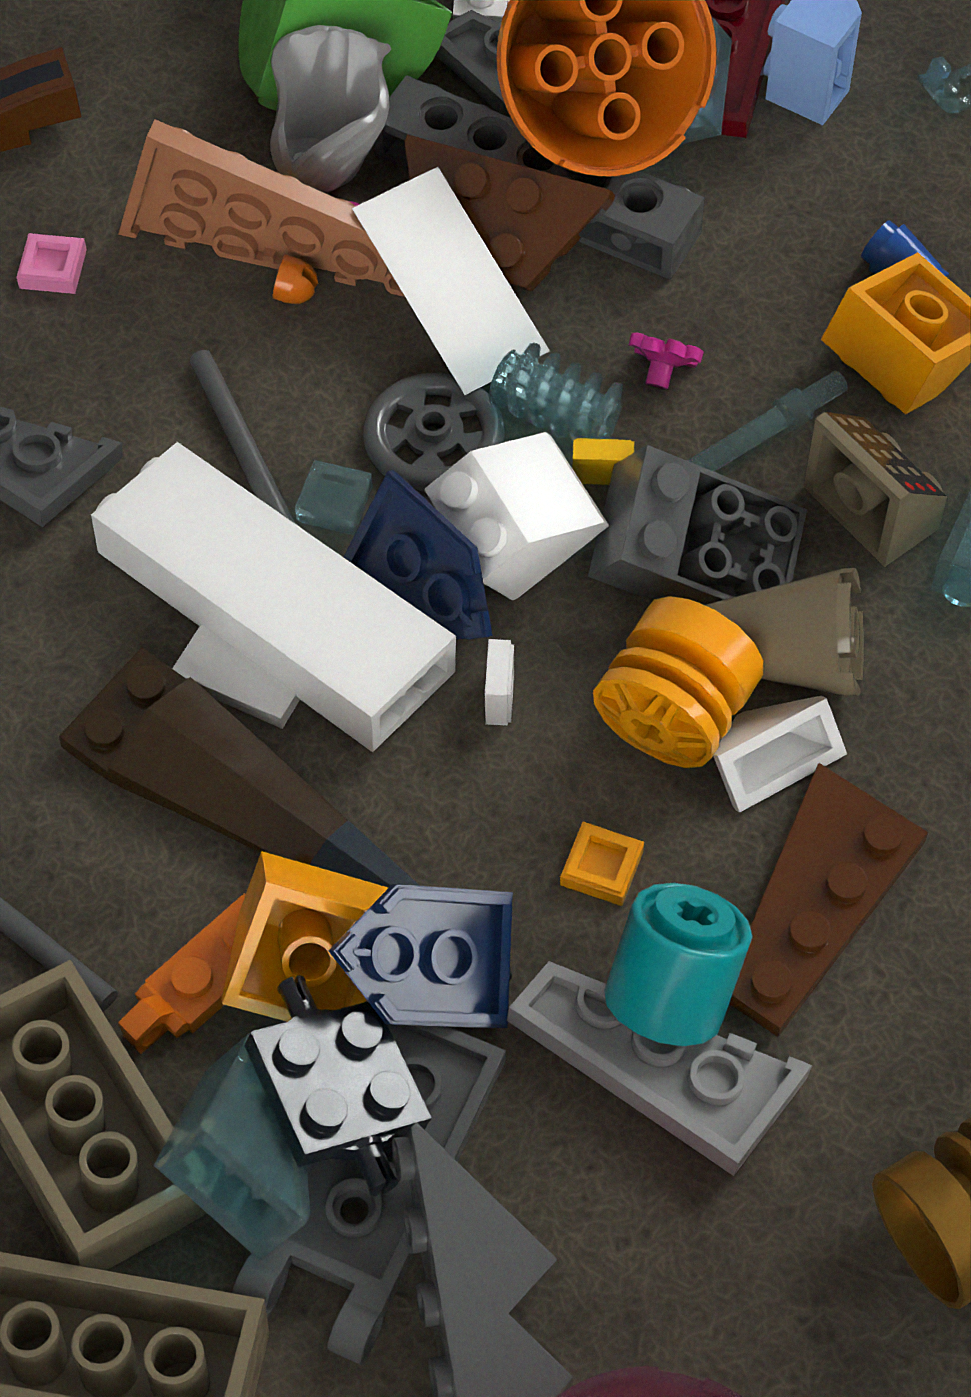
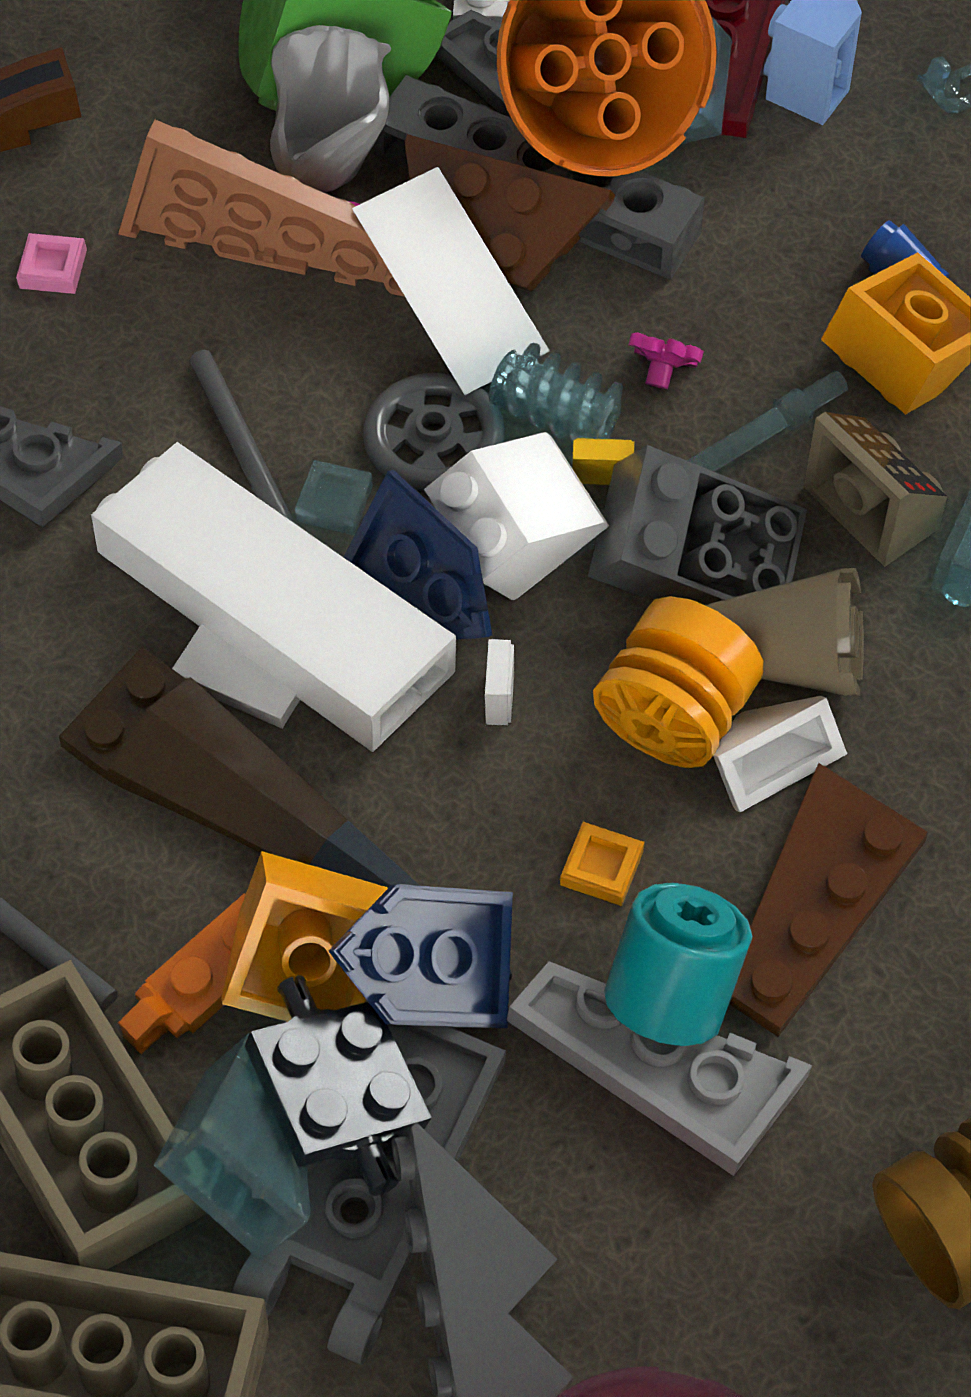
orange hinge [272,254,318,304] -> none

